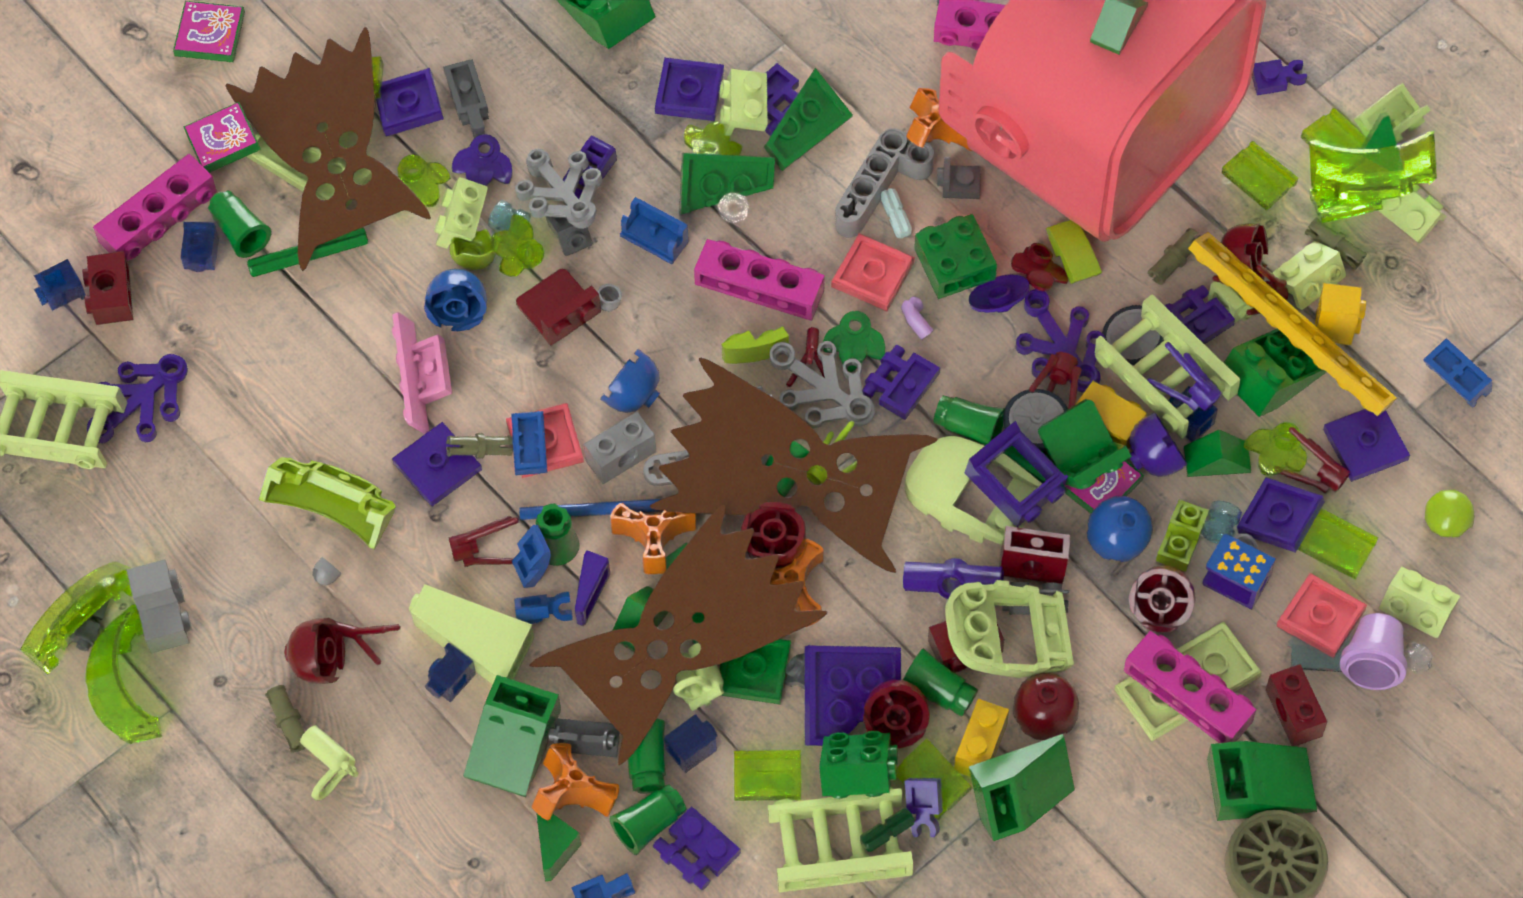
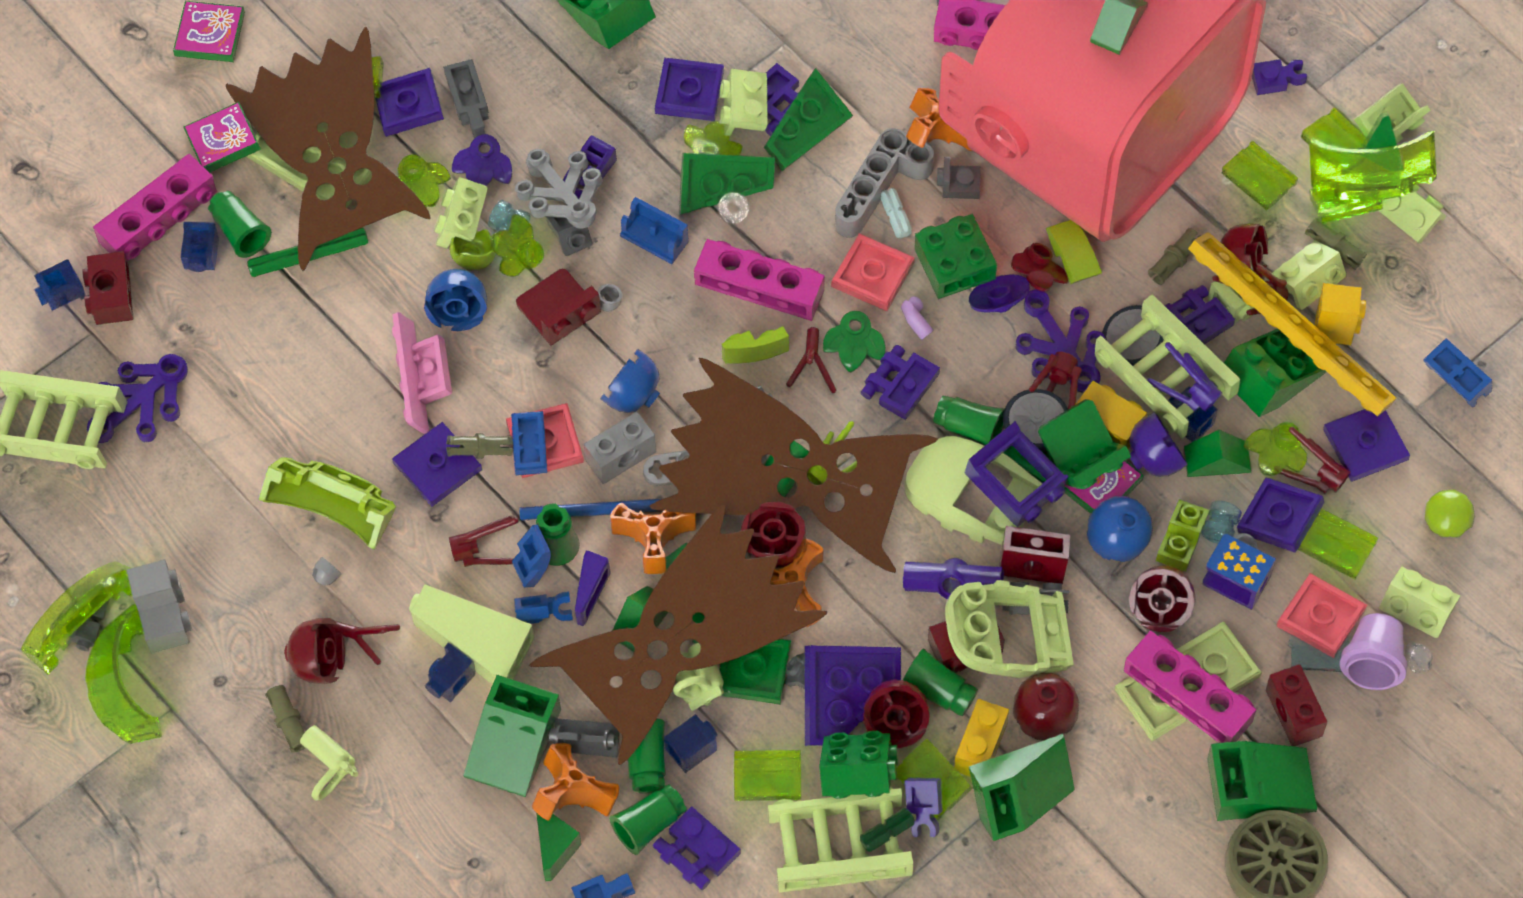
light grey plant [770,341,875,429] -> none

